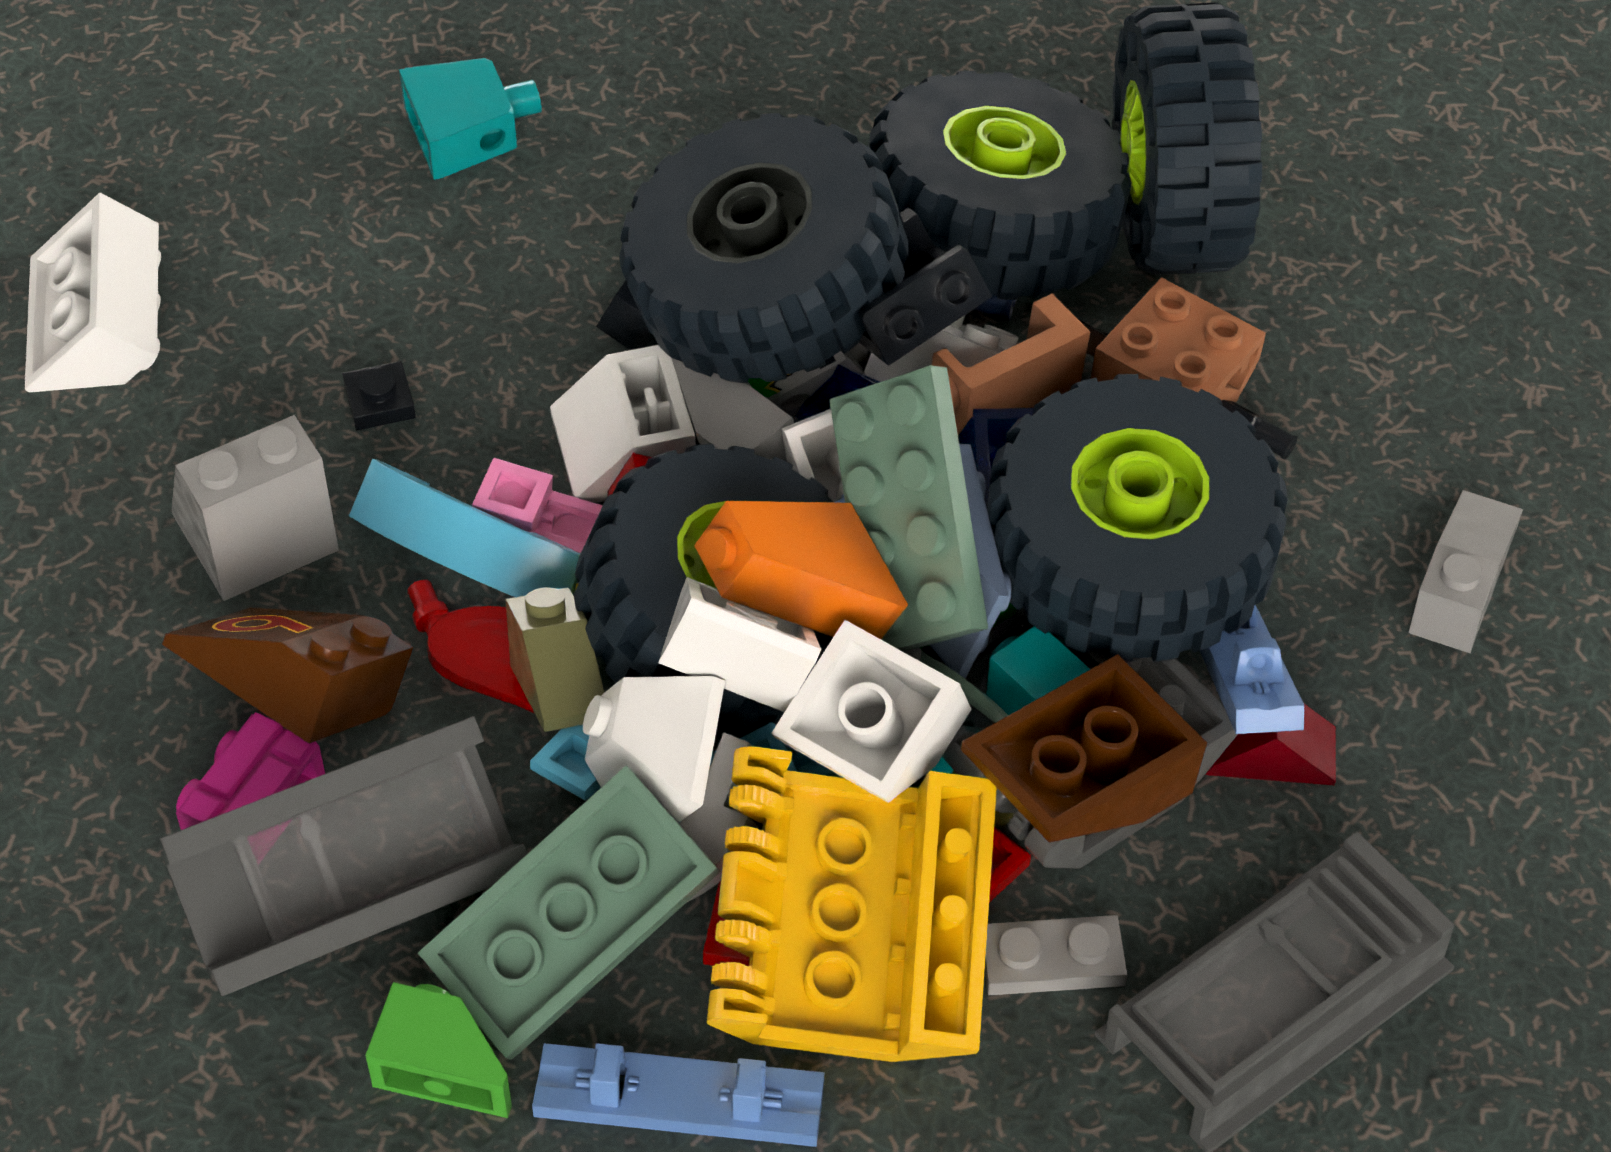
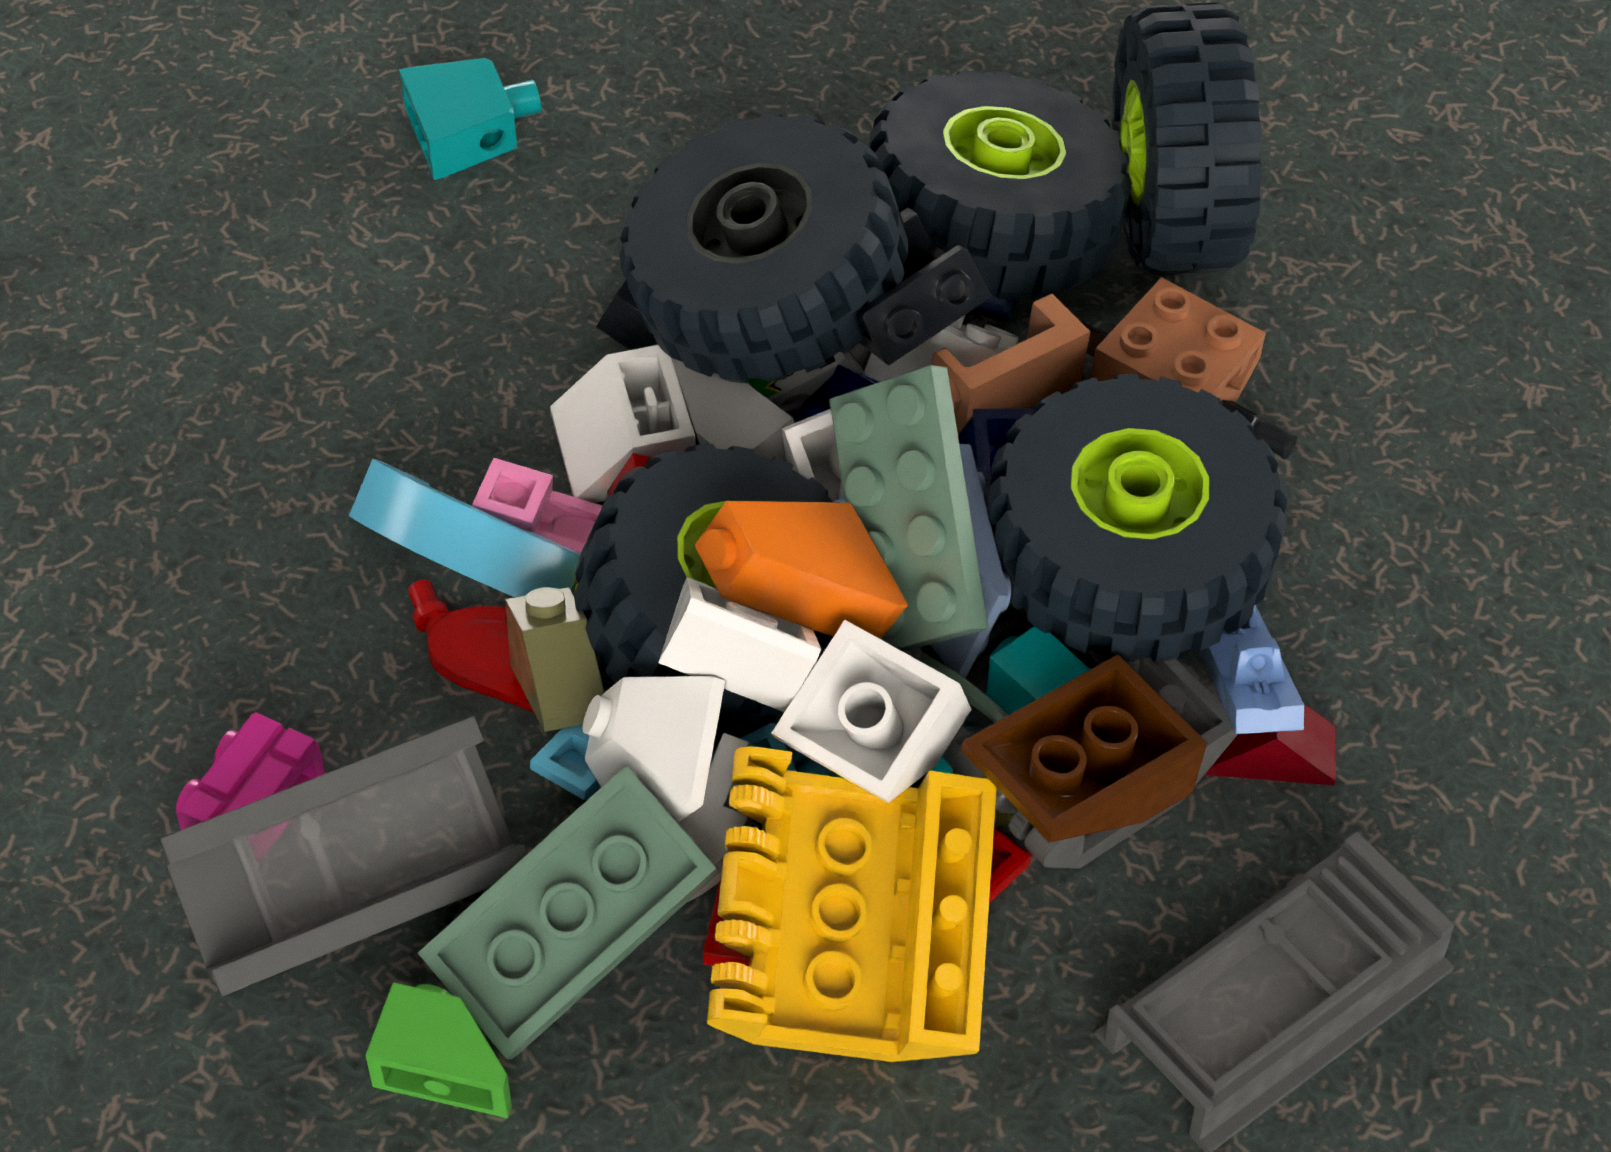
white slope [25,193,161,392] -> none
reddish brown slope [162,607,413,743] -> none
light grey slope [171,415,339,601] -> none
black plate [342,361,416,431] -> none
medium blue hinge [532,1043,825,1147] -> none
light grey plate [985,915,1127,995] -> none
light grey slope [1409,490,1523,653] -> none

